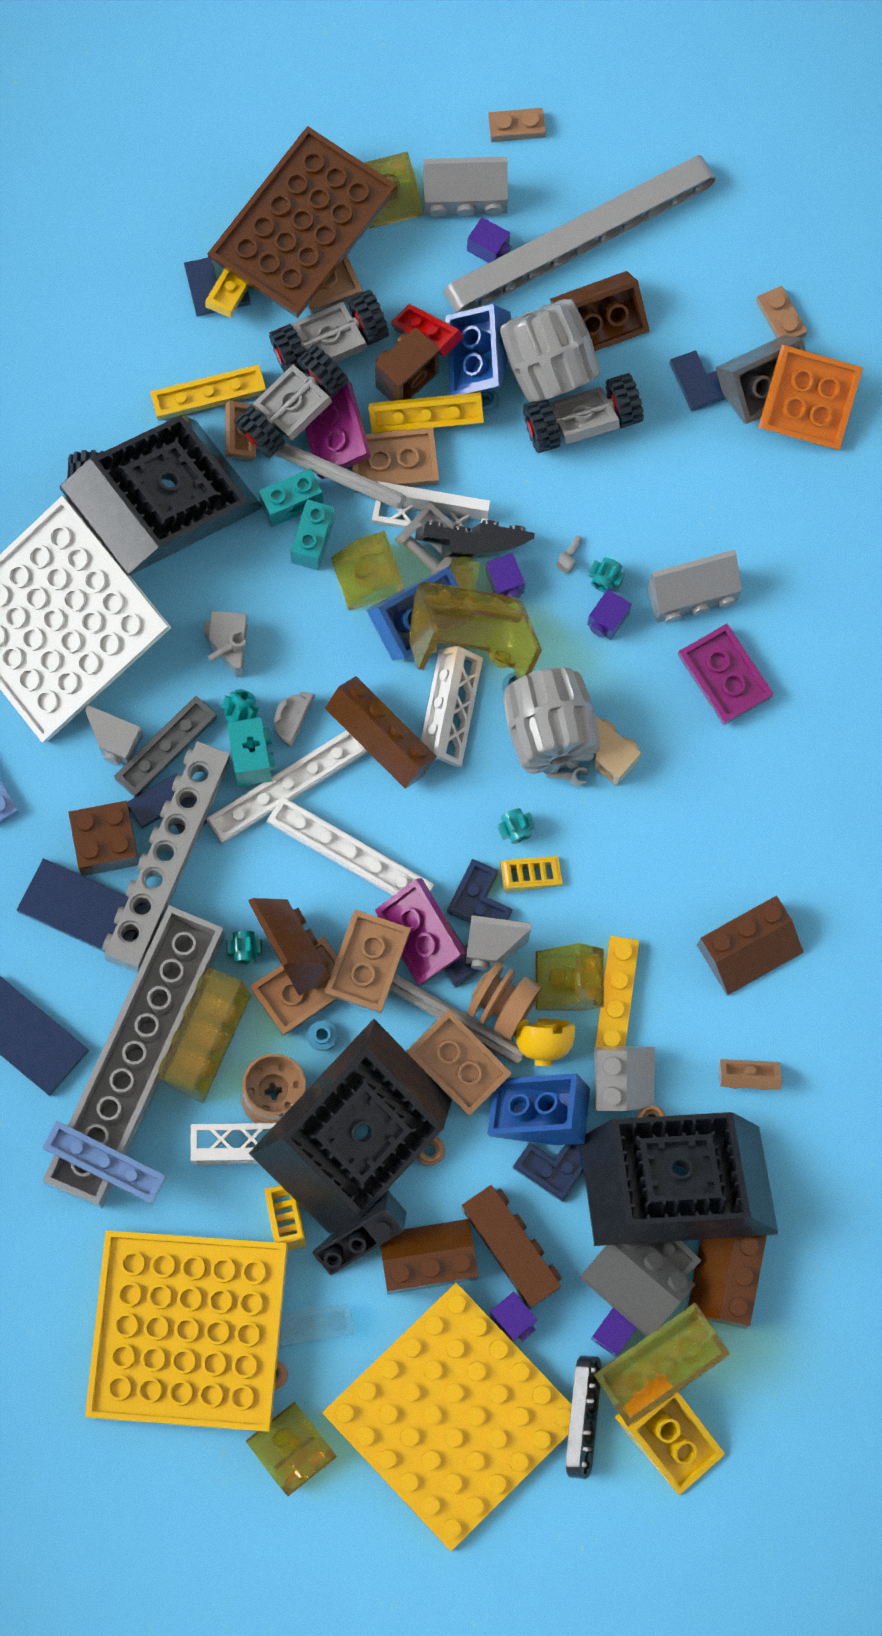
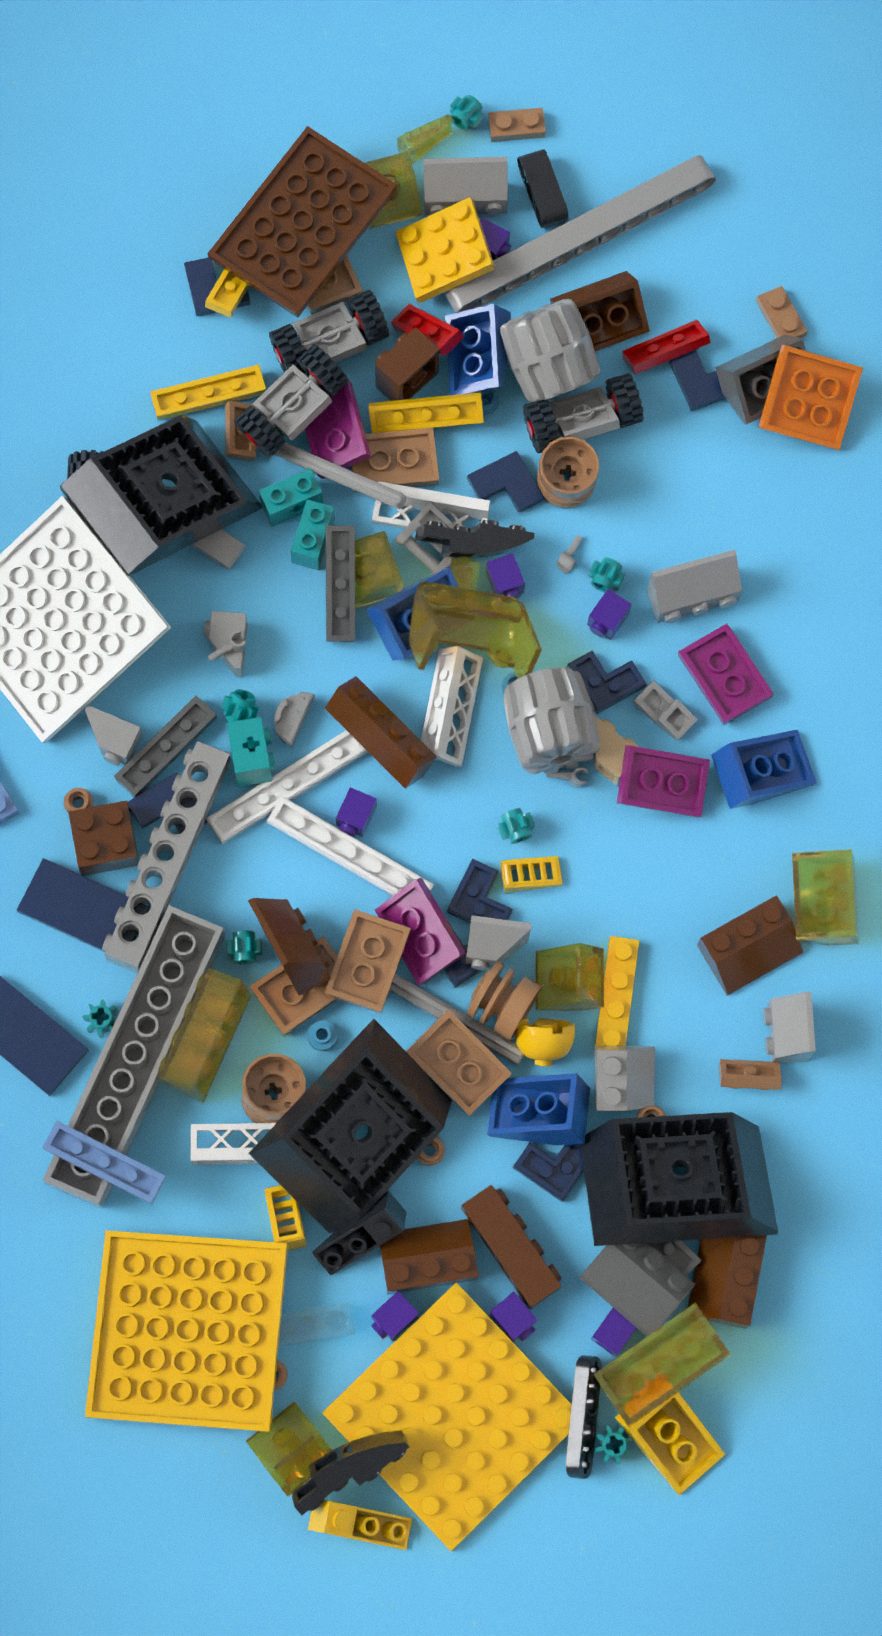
none -> medium nougat plate [64,788,93,812]
none -> teal gear [82,999,117,1039]
none -> light grey slope [189,529,246,570]
none -> black slope [292,1431,409,1516]
none -> yellow slope [307,1500,412,1550]
none -> dark grey plate [325,526,355,642]
none -> dark purple brick [335,787,377,837]
none -> dark purple brick [371,1291,419,1341]
none -> yellow plate [395,197,495,303]
none -> clear yellow slope [397,114,452,164]
none -> teal gear [449,95,483,130]
none -> dark blue tile [467,451,544,513]
none -> black beam [517,149,569,228]
none -> medium nougat wheel [537,436,599,508]
none -> dark blue tile [567,651,647,714]
none -> teal gear [594,1425,632,1464]
none -> magenta plate [617,745,710,817]
none -> red plate [622,320,711,375]
none -> light grey slope [632,680,698,740]
none -> blue slope [711,729,817,809]
none -> light grey slope [763,992,816,1063]
none -> clear yellow slope [792,849,859,945]

